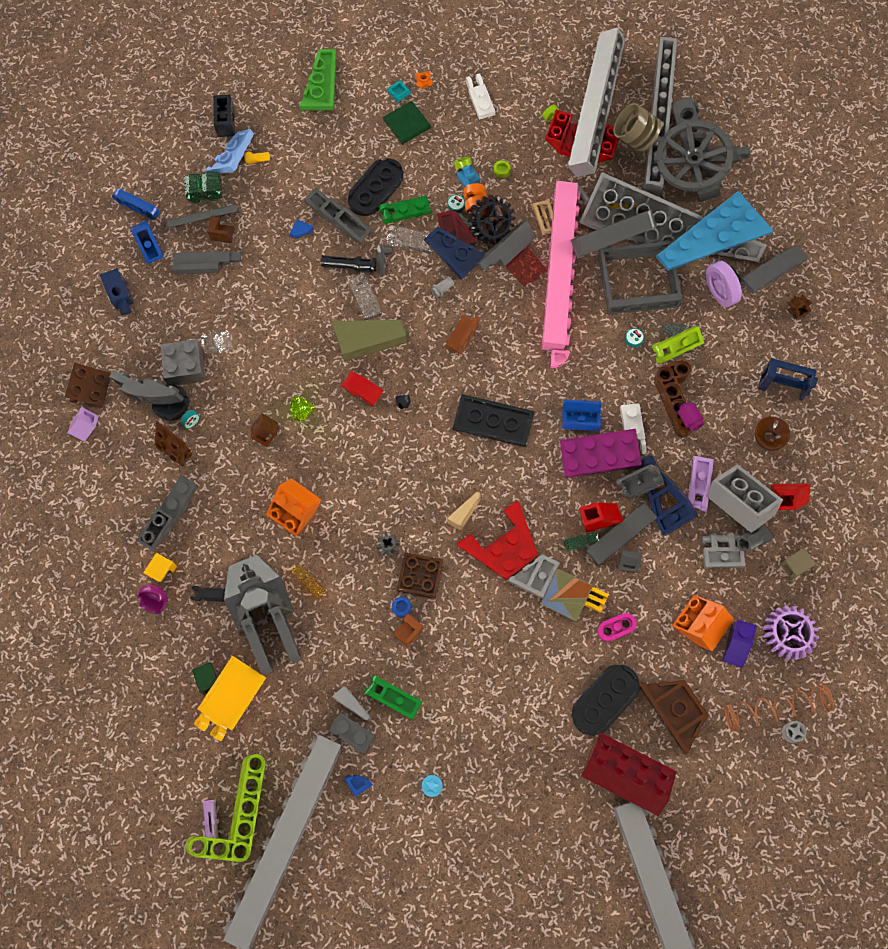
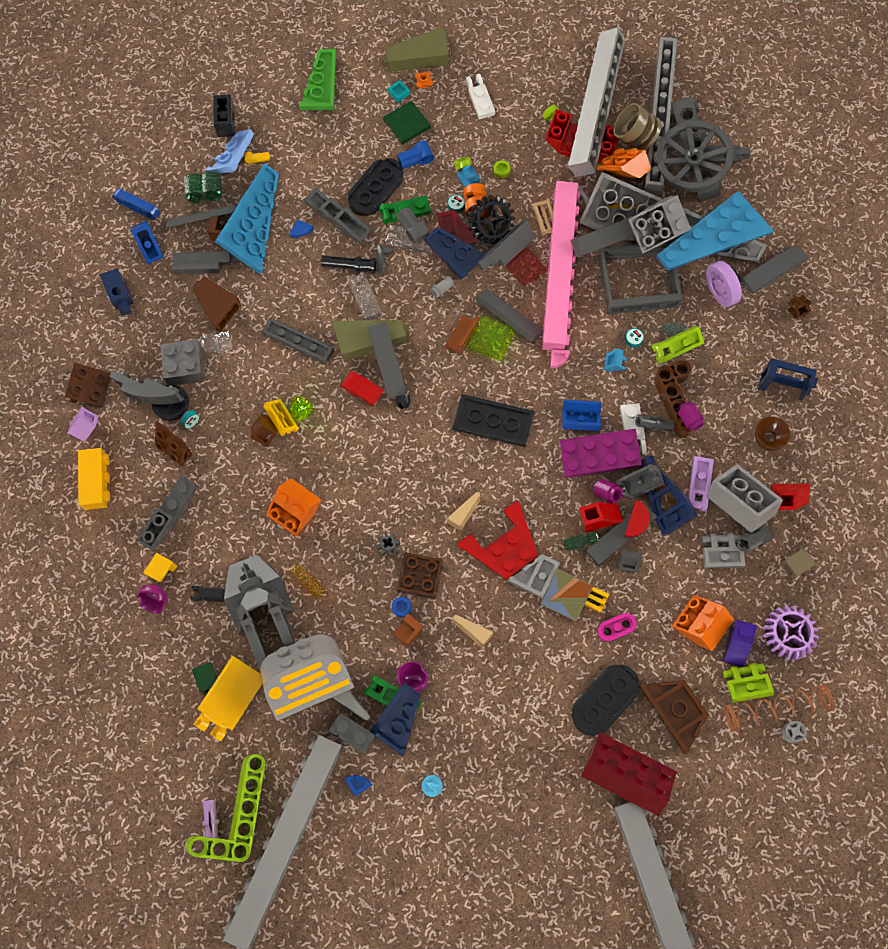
none -> yellow brick [78,448,110,510]
none -> reddish brown slope [193,276,241,333]
none -> dark azure wing [215,163,279,274]
none -> light grey brick [260,635,354,721]
none -> dark grey tile [261,318,334,365]
none -> yellow tile [263,399,299,436]
none -> dark grey tile [368,322,407,399]
none -> dark blue wing [370,683,421,757]
none -> olive slope [384,27,449,72]
none -> dark grey piece [396,208,429,244]
none -> blue piece [397,141,434,169]
none -> magenta hair [397,661,428,693]
none -> tan slope [453,615,493,647]
none -> clear neon green plate [468,316,516,362]
none -> dark grey tile [475,289,543,342]
none -> magenta brick [593,479,623,503]
none -> orange slope [596,148,651,178]
none -> dark azure tile [604,348,627,372]
none -> red tile [624,500,650,538]
none -> light grey slope [628,195,691,254]
none -> dark grey pin [635,414,674,432]
none -> lime plate [723,663,774,703]

